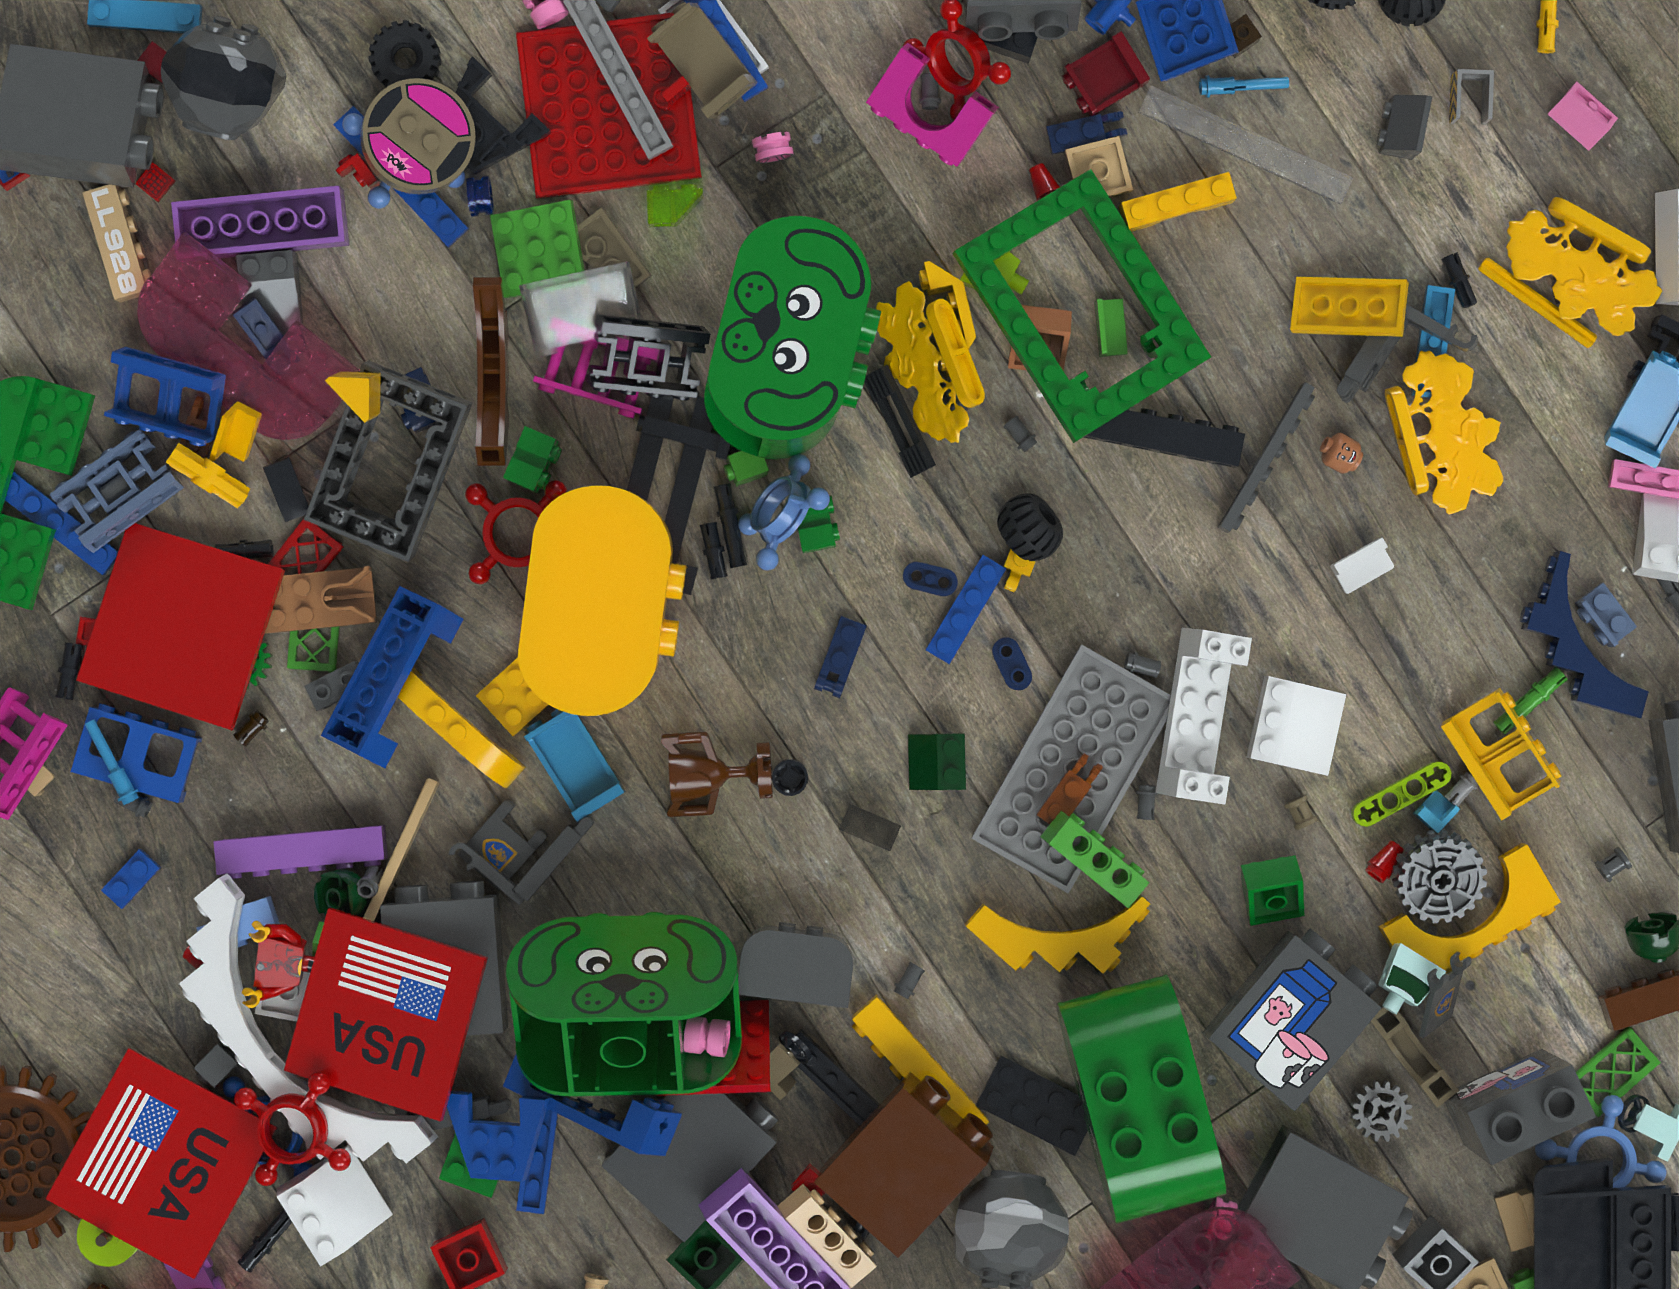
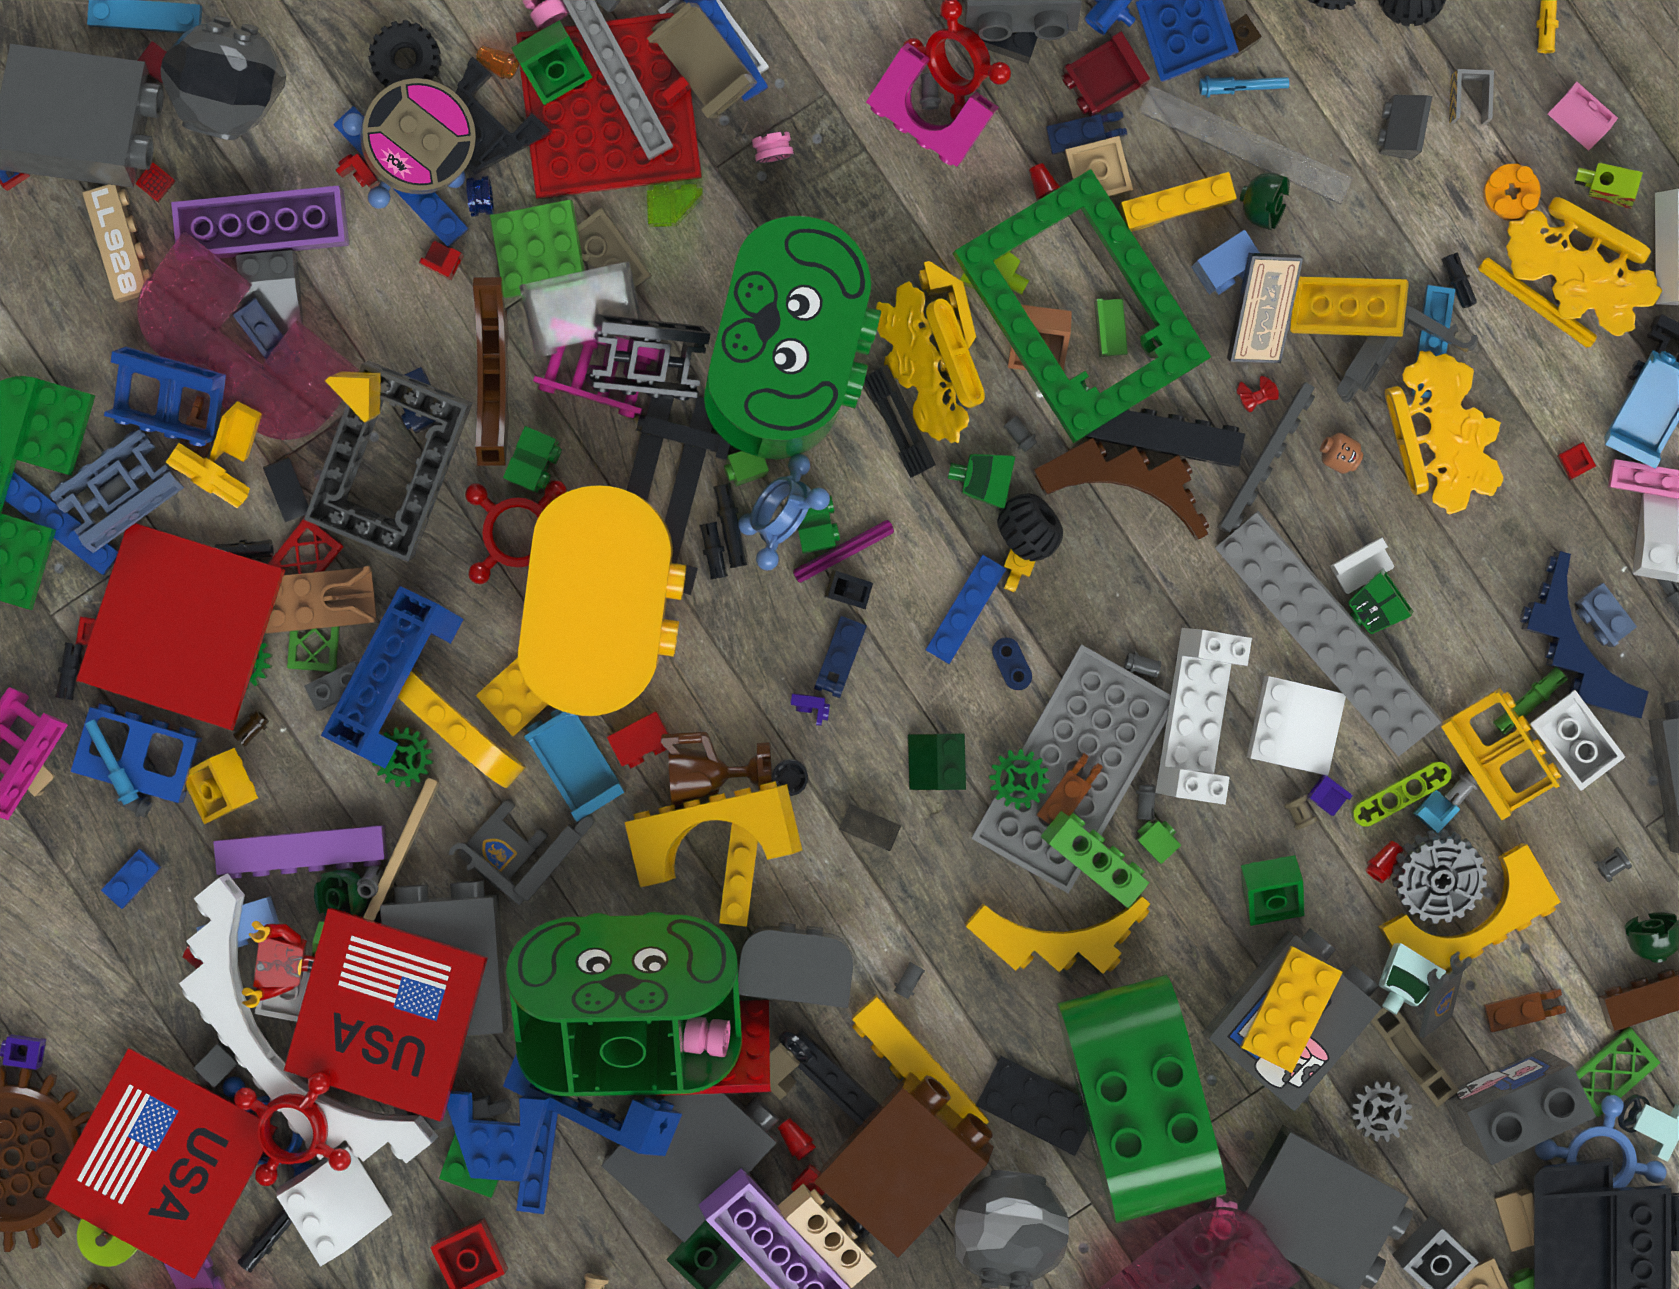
dark blue plate [903,562,958,597] -> none
none -> dark purple brick [0,1035,46,1070]
none -> yellow slope [186,748,258,824]
none -> green gear [372,727,433,787]
none -> red panel [419,241,464,281]
none -> clear orange cone [476,45,519,80]
none -> green slope [511,20,593,105]
none -> red brick [607,711,669,769]
none -> yellow arch [625,781,802,887]
none -> yellow arch [719,823,758,927]
none -> red cone [777,1118,816,1161]
none -> dark purple bracket [791,693,830,726]
none -> magenta axle [793,520,894,583]
none -> black slope [824,570,873,610]
none -> green torso [948,454,1016,509]
none -> green gear [988,748,1050,810]
none -> reddish brown arch [1032,438,1209,540]
none -> bright green brick [1136,820,1181,864]
none -> medium blue brick [1191,230,1260,295]
none -> light grey plate [1215,511,1442,757]
none -> tile [1227,253,1303,363]
none -> red piece [1237,376,1279,412]
none -> dark green cylinder [1240,173,1290,230]
none -> yellow plate [1240,946,1343,1073]
none -> dark purple panel [1307,775,1353,816]
none -> green torso [1348,568,1414,634]
none -> light orange plate [1483,164,1541,220]
none -> dark orange hinge [1483,989,1566,1033]
none -> white slope [1530,690,1625,791]
none -> red tile [1557,442,1596,480]
none -> lime torso [1574,163,1643,209]

